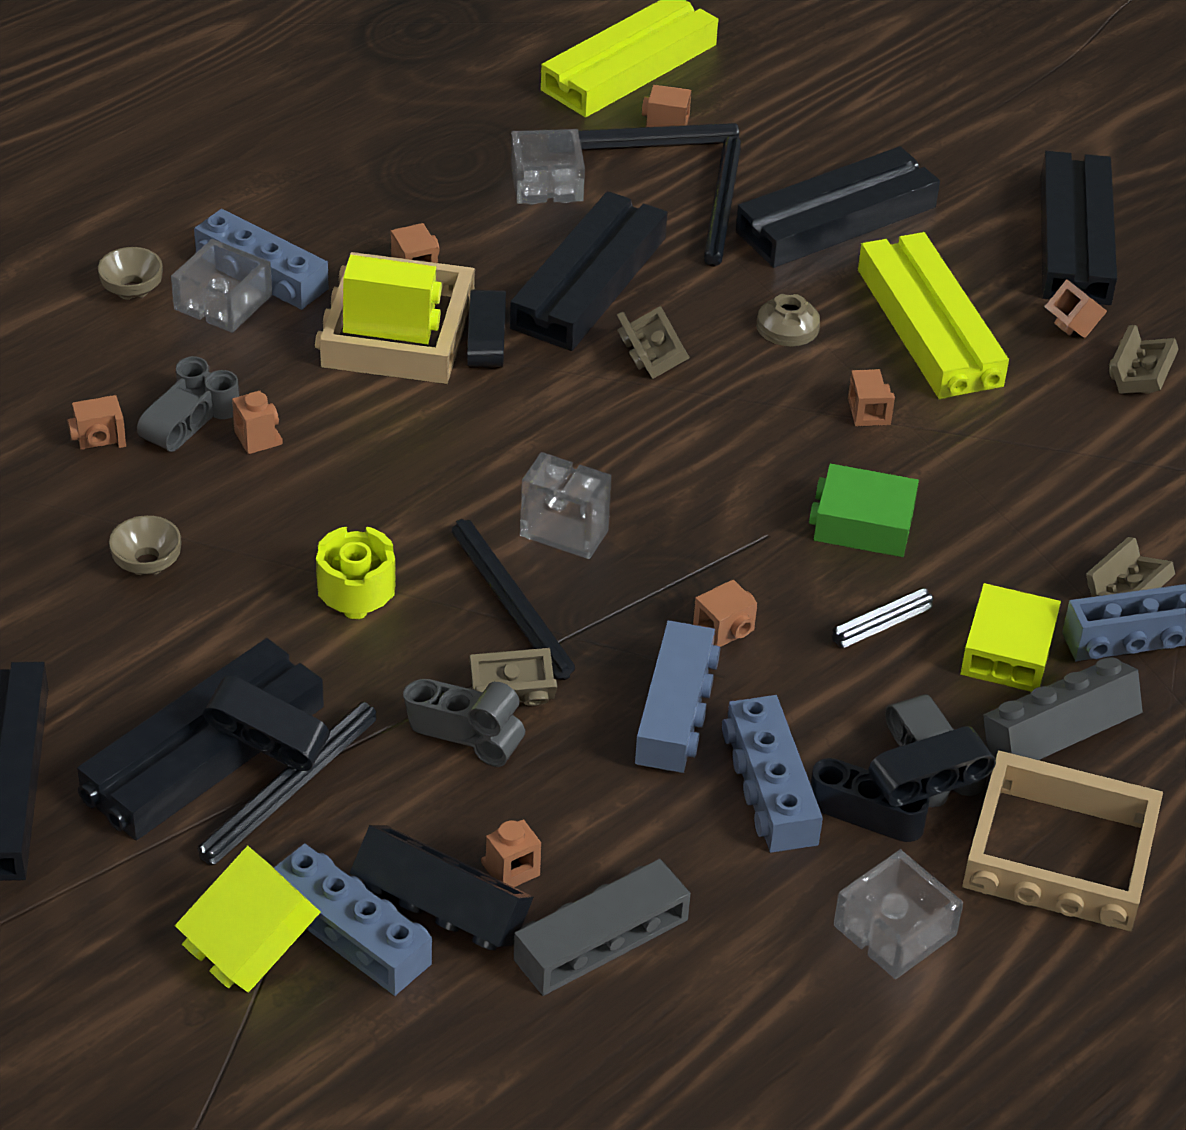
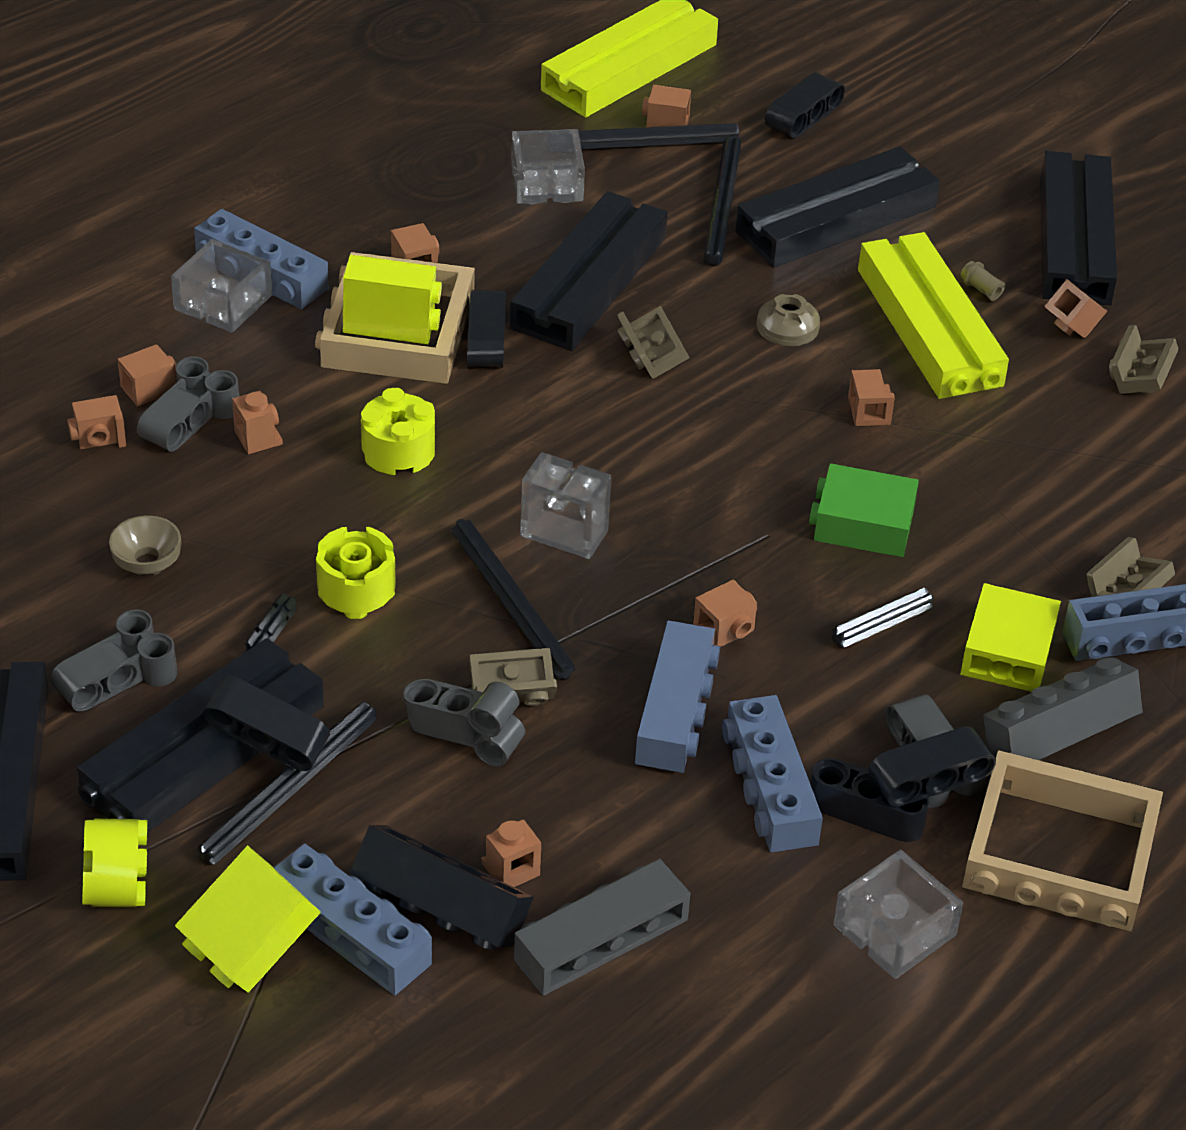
dark tan piece [98,247,163,300] -> none
none -> dark grey piece [50,609,178,711]
none -> neon yellow brick [82,819,147,907]
none -> nougat brick [118,344,176,407]
none -> black axle [244,594,297,651]
none -> neon yellow brick [361,388,435,475]
none -> black beam [765,72,845,139]
none -> dark tan pin [960,261,1005,301]

